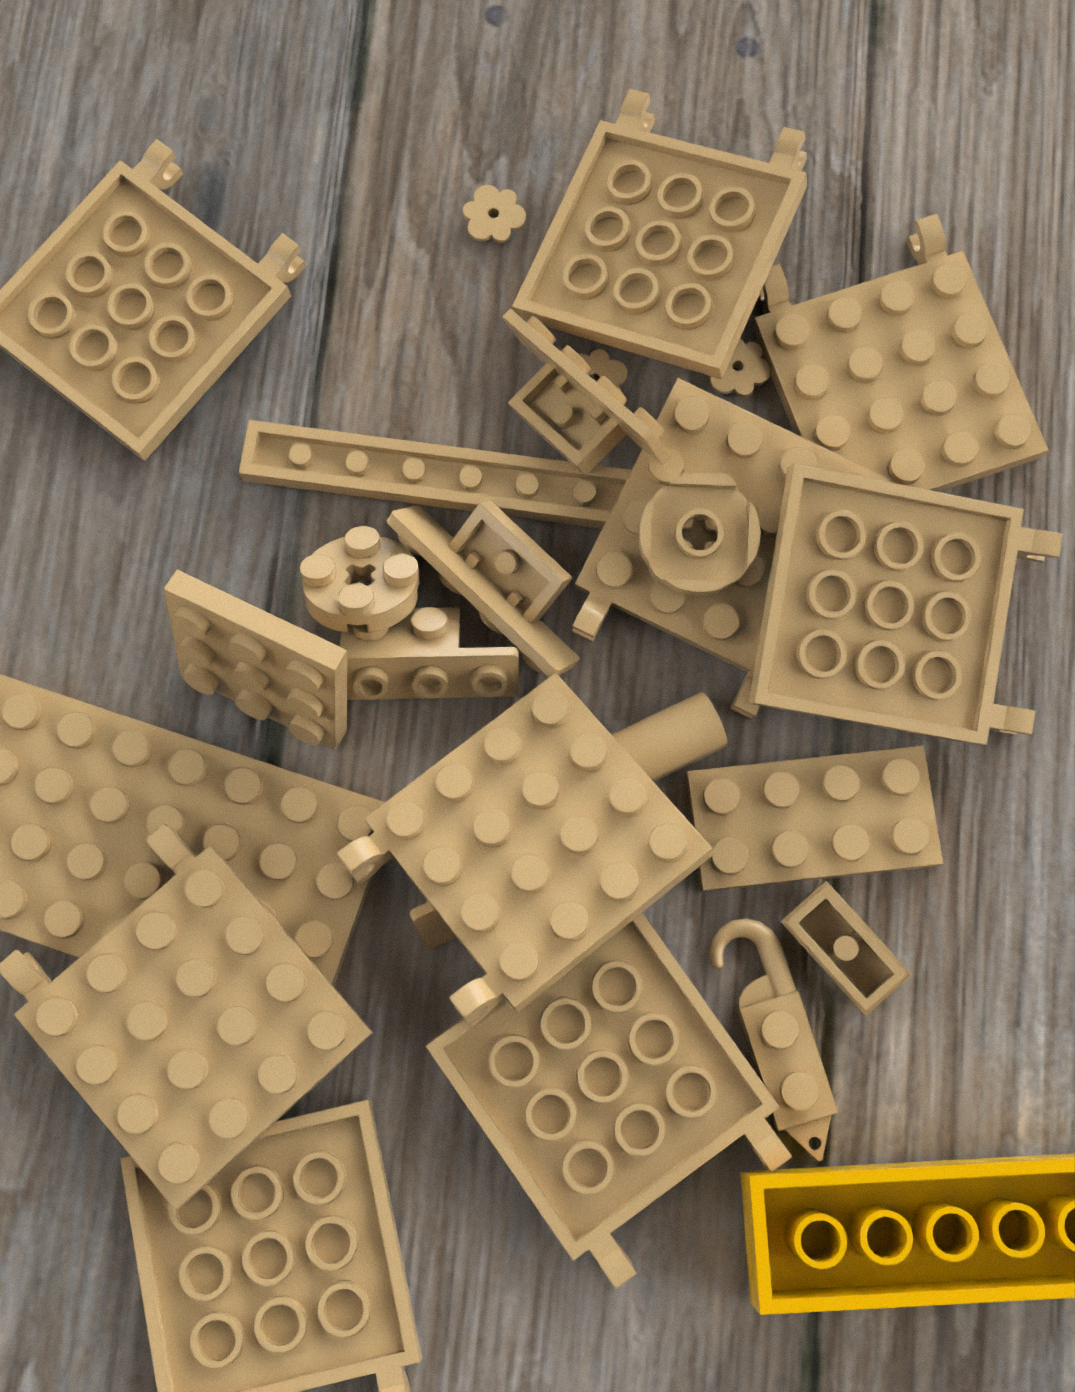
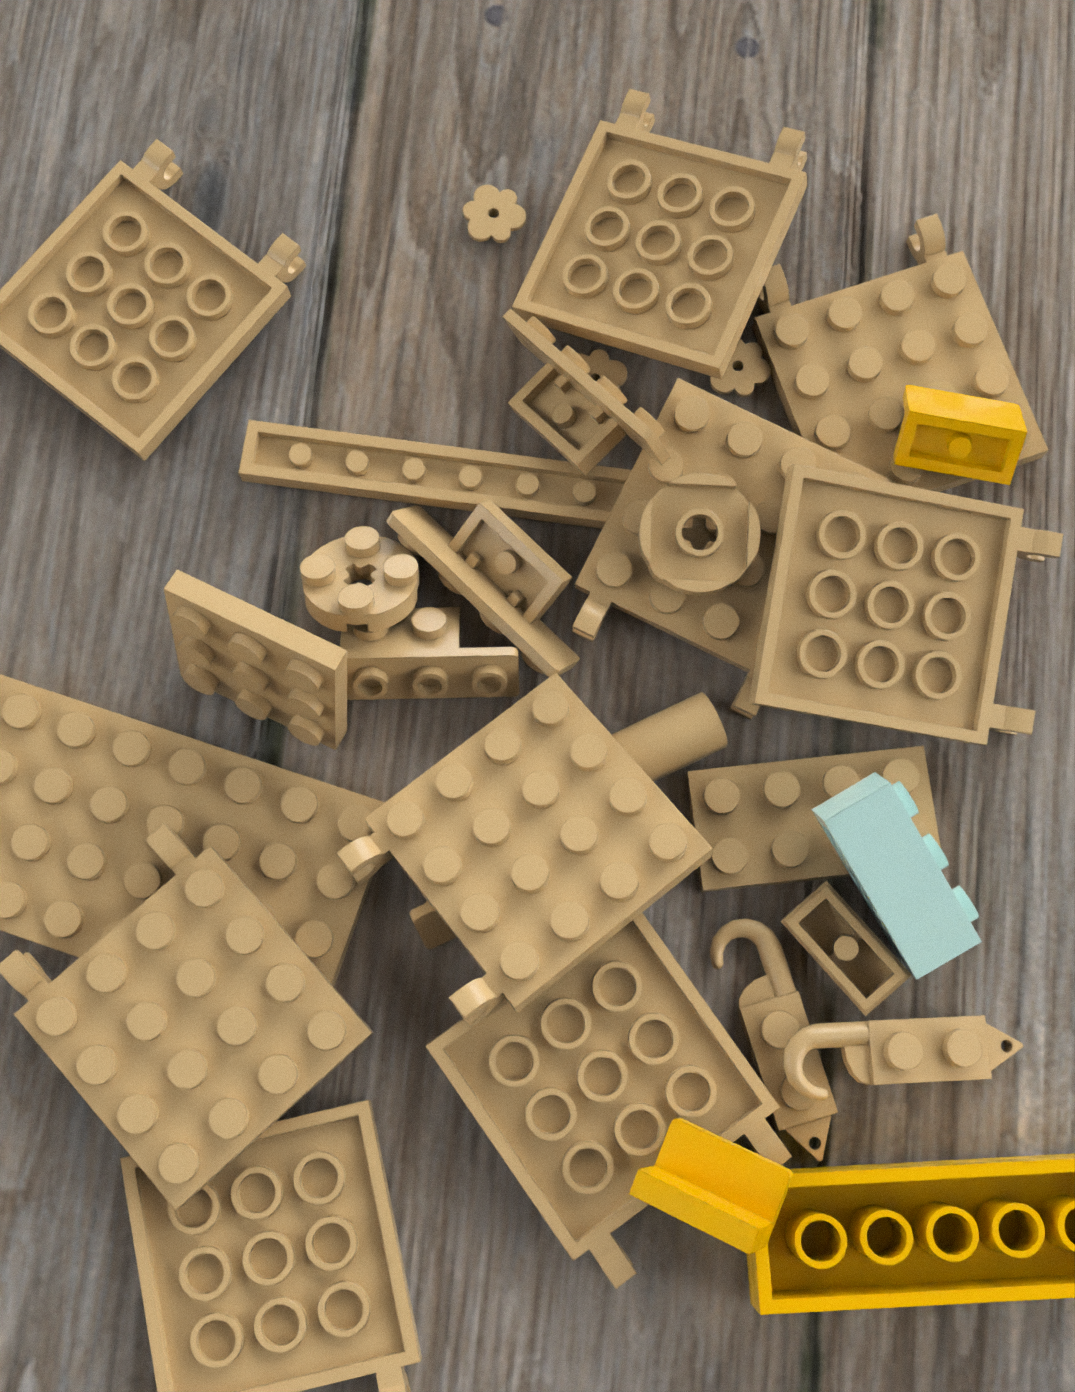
none -> yellow panel [629,1118,793,1255]
none -> tan plate [783,1015,1023,1101]
none -> light aqua brick [811,772,982,980]
none -> yellow panel [893,385,1027,485]

